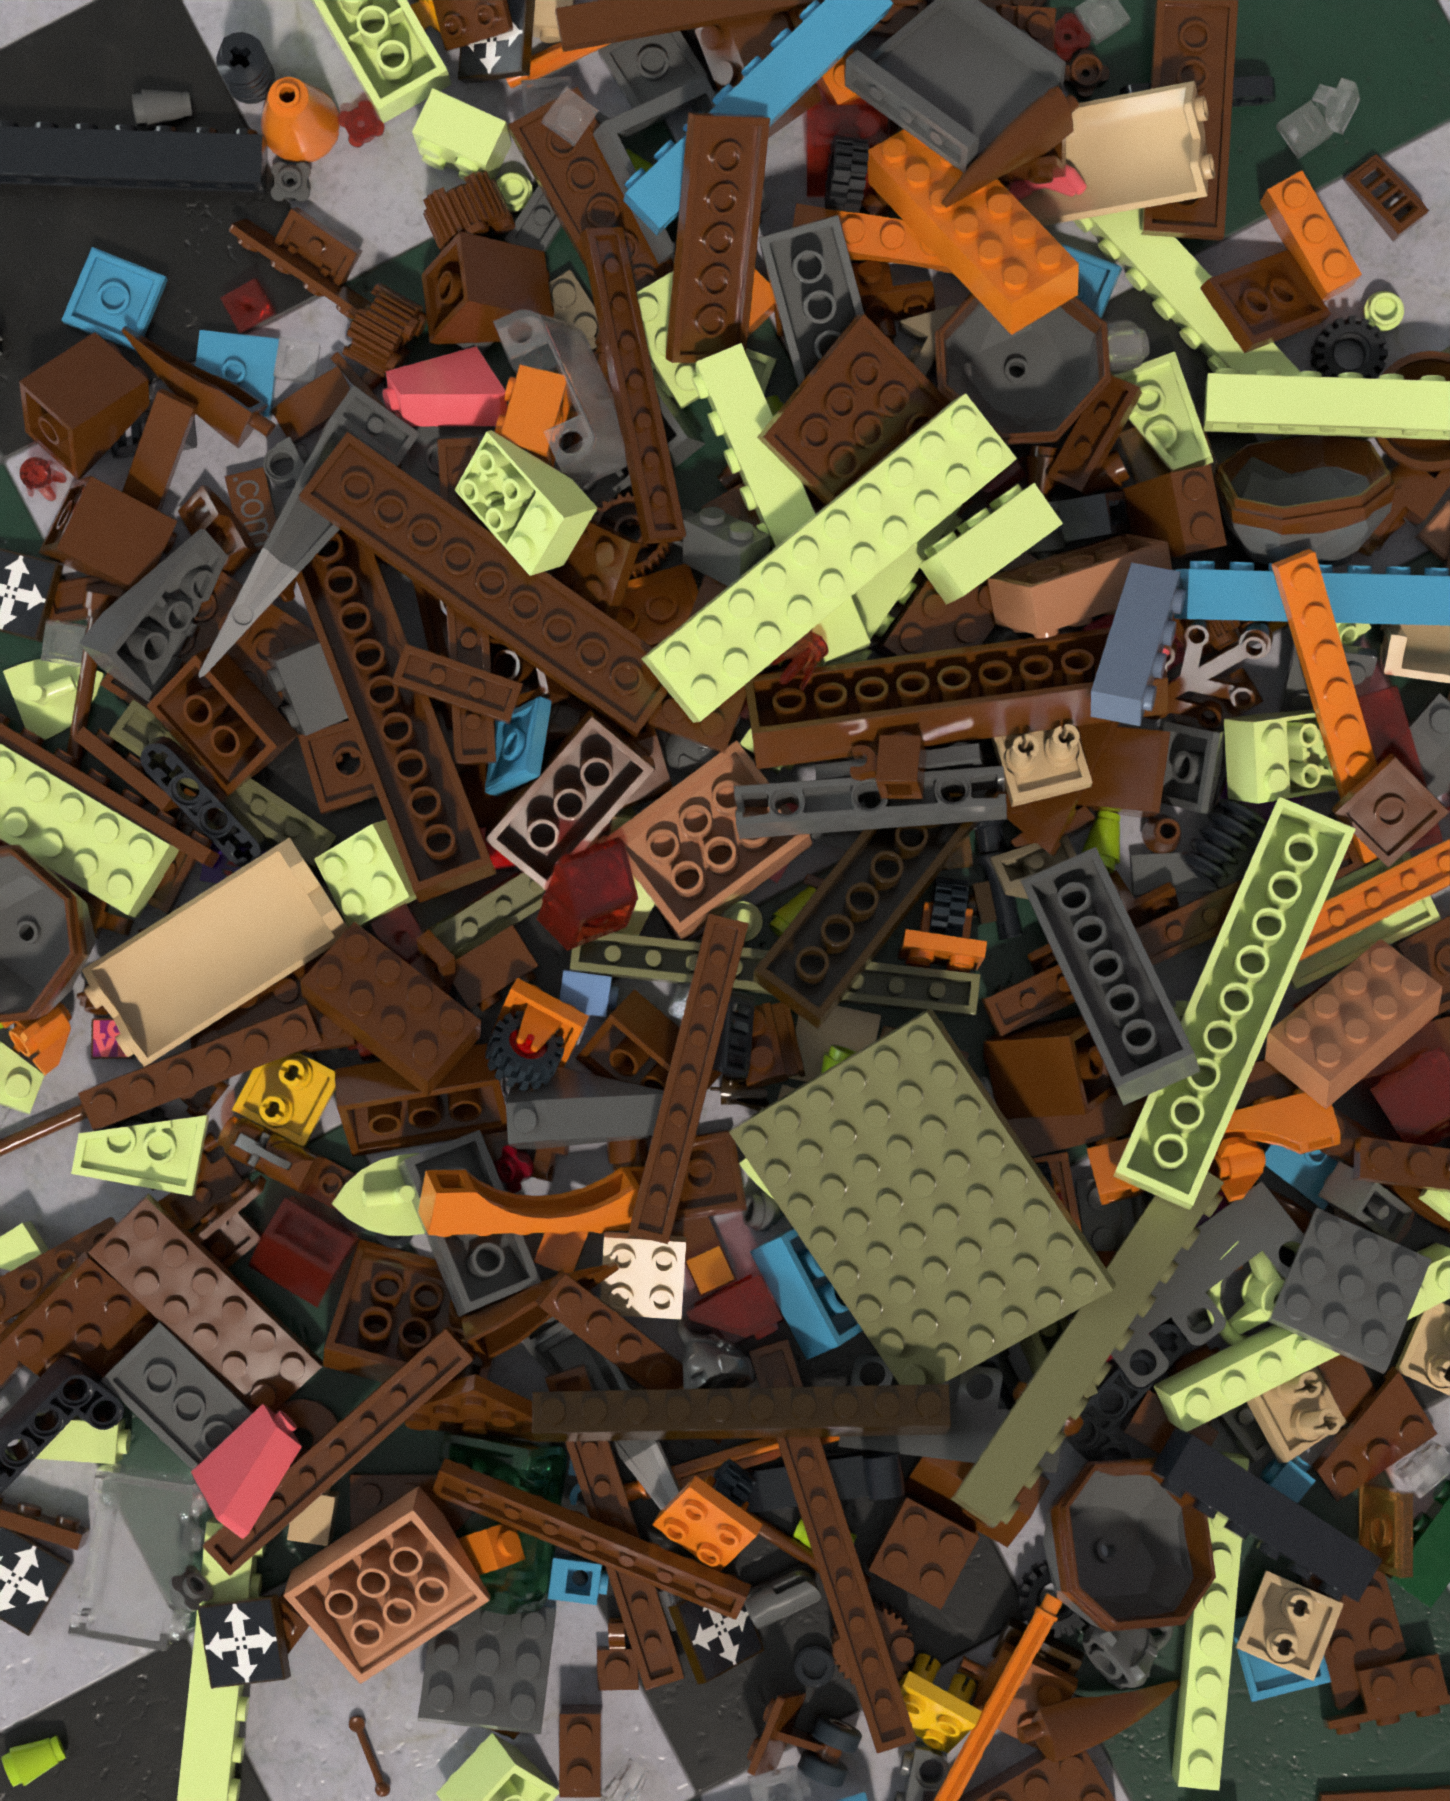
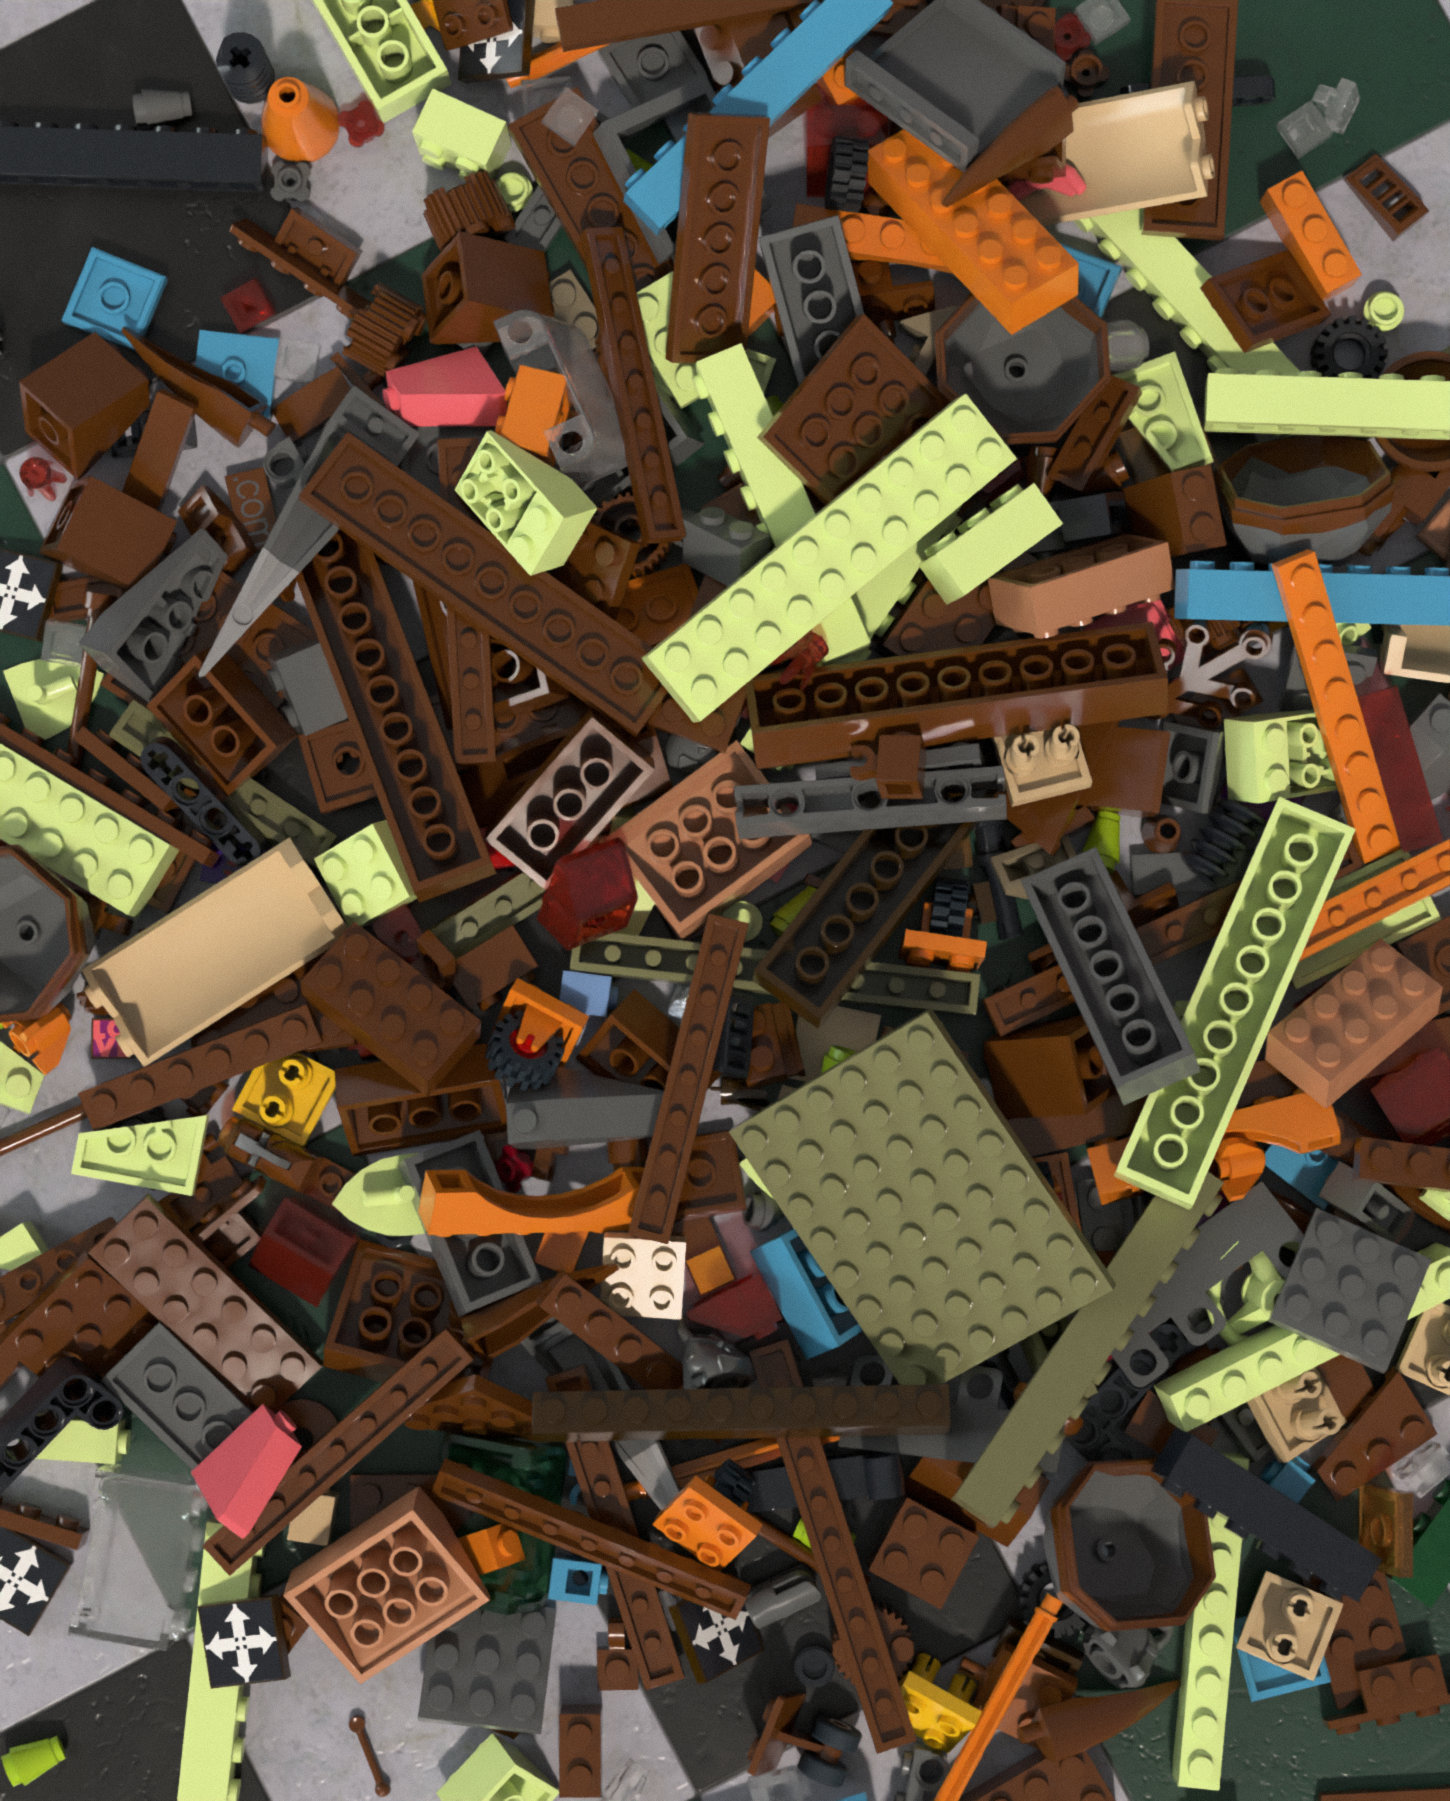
dark grey plate [169,1565,214,1612] -> none
reddish brown plate [392,644,523,724] -> none
dark azure plate [485,696,552,797] -> none
sand blue brick [1091,562,1186,726] -> none
reddish brown plate [1331,753,1449,867] -> none

